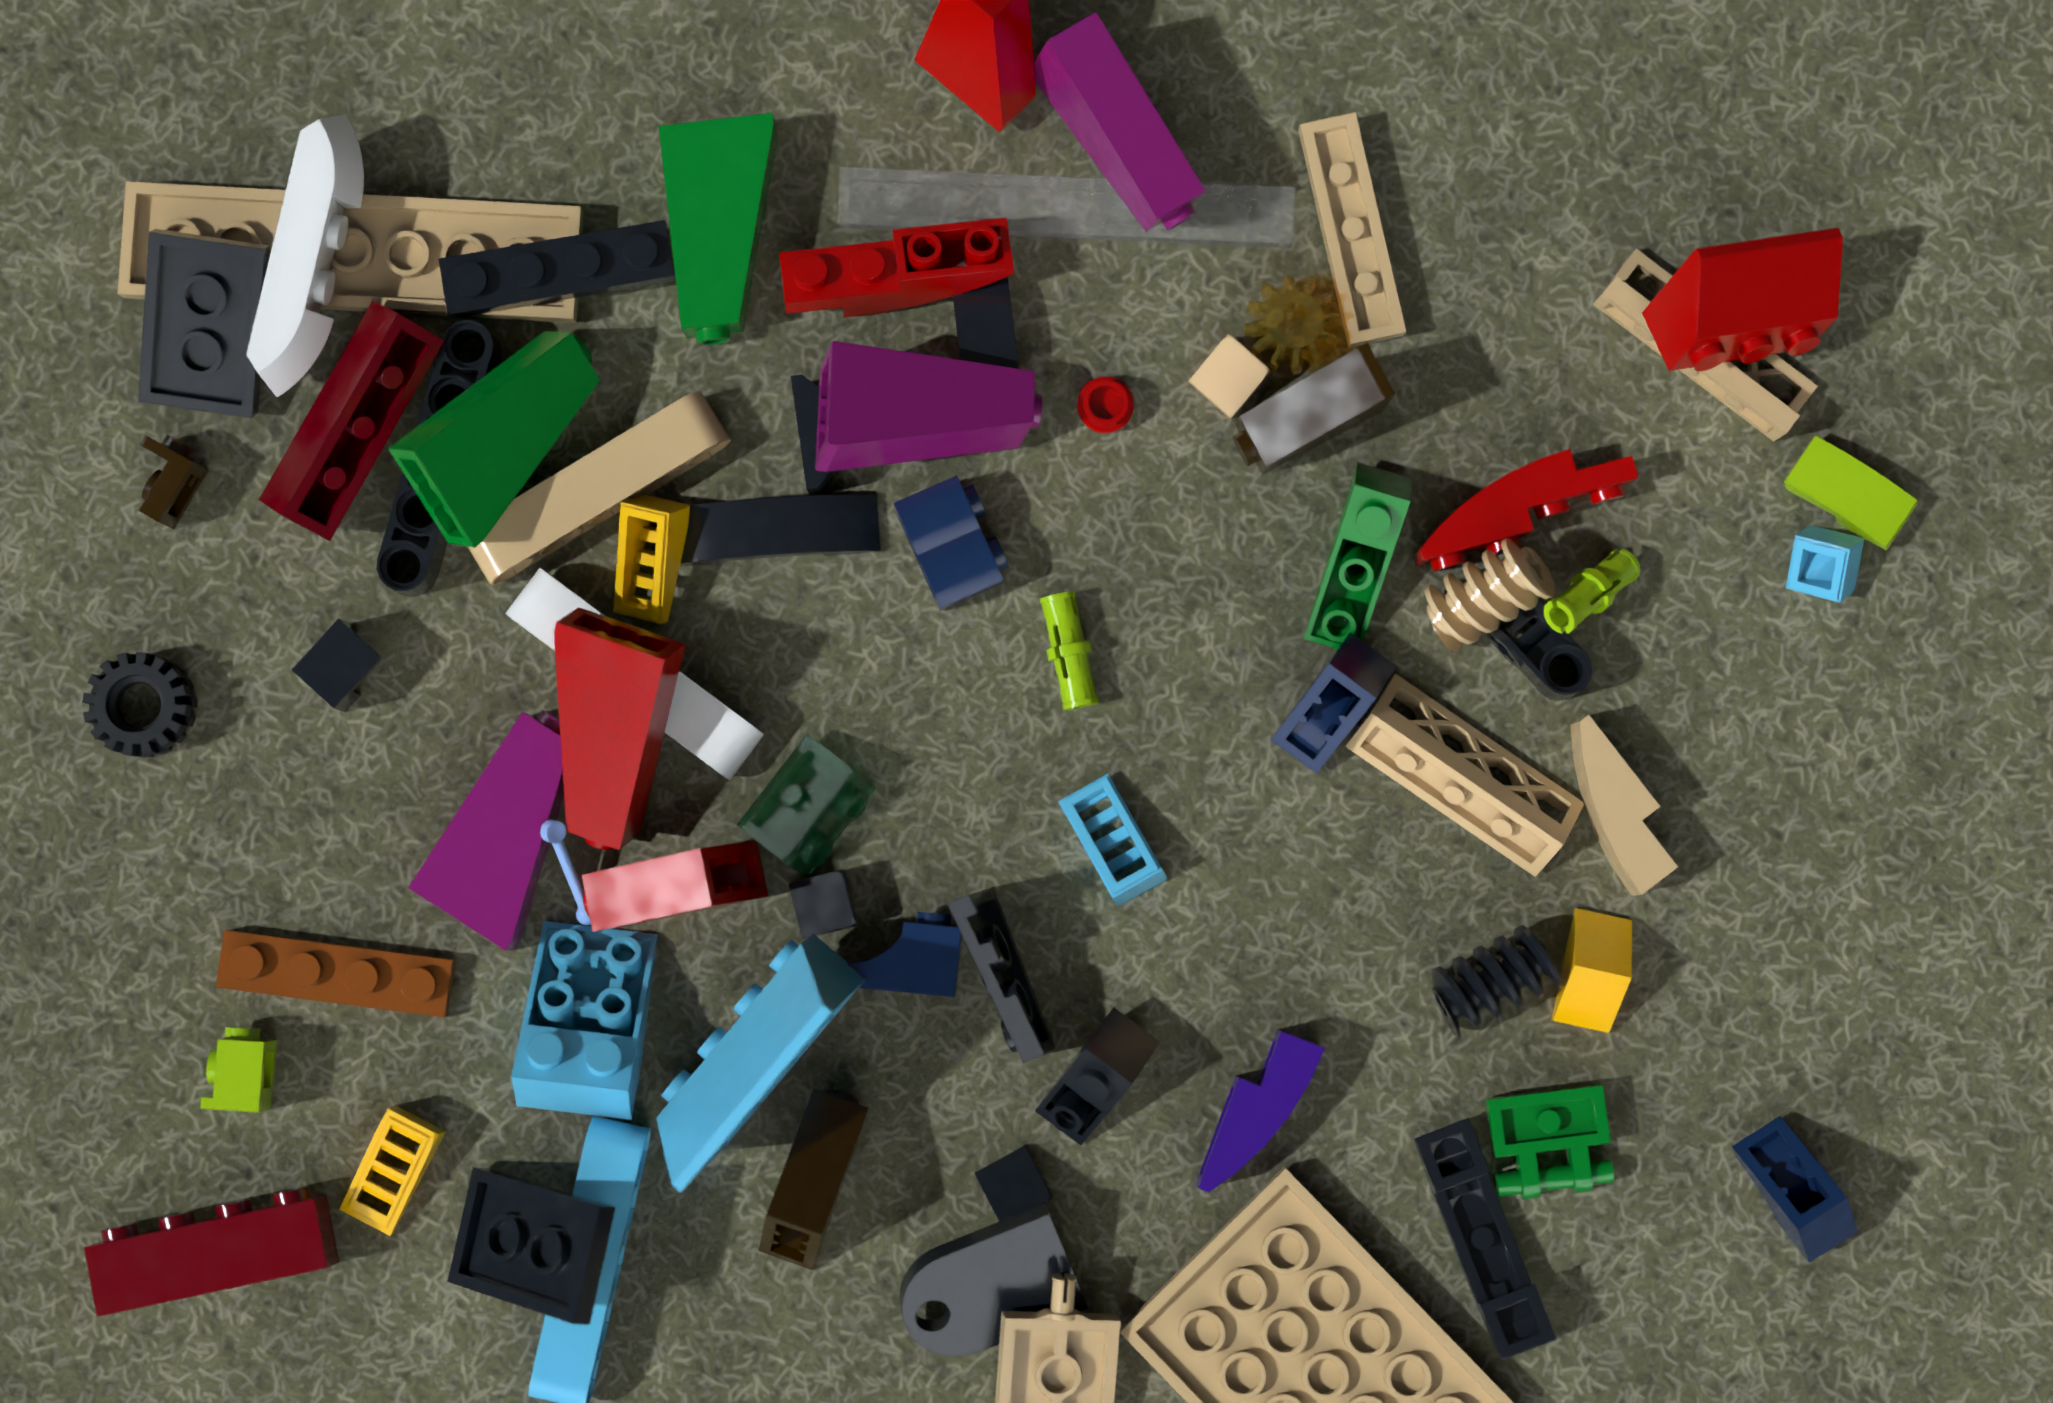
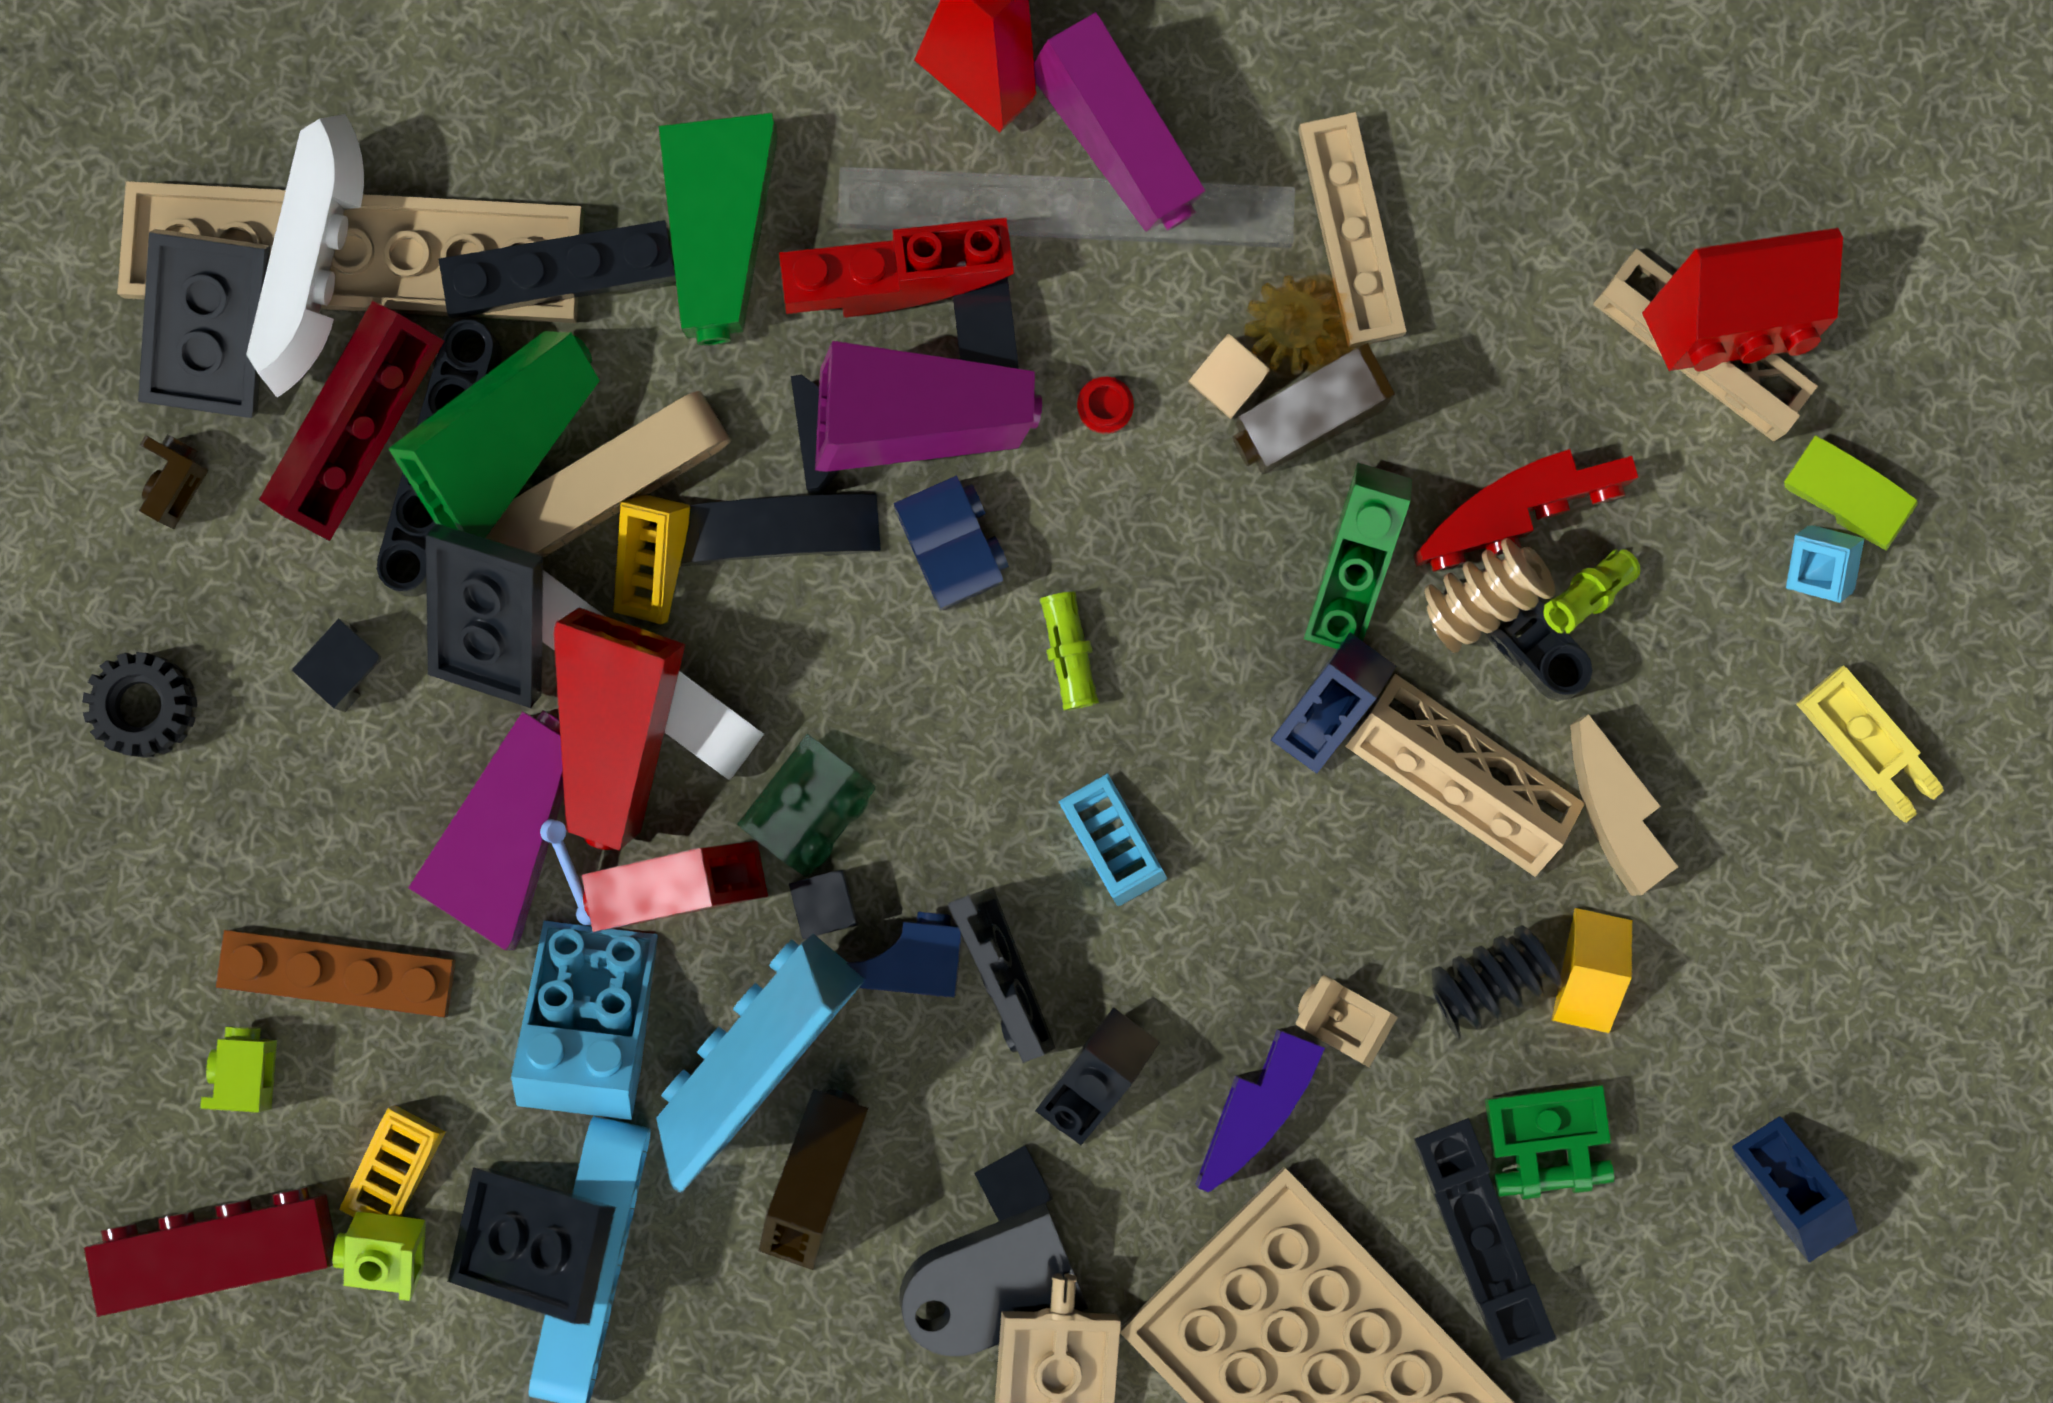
none -> lime brick [333,1211,426,1301]
none -> black plate [426,523,543,708]
none -> tan bracket [1296,975,1398,1067]
none -> light yellow hinge [1796,666,1944,823]

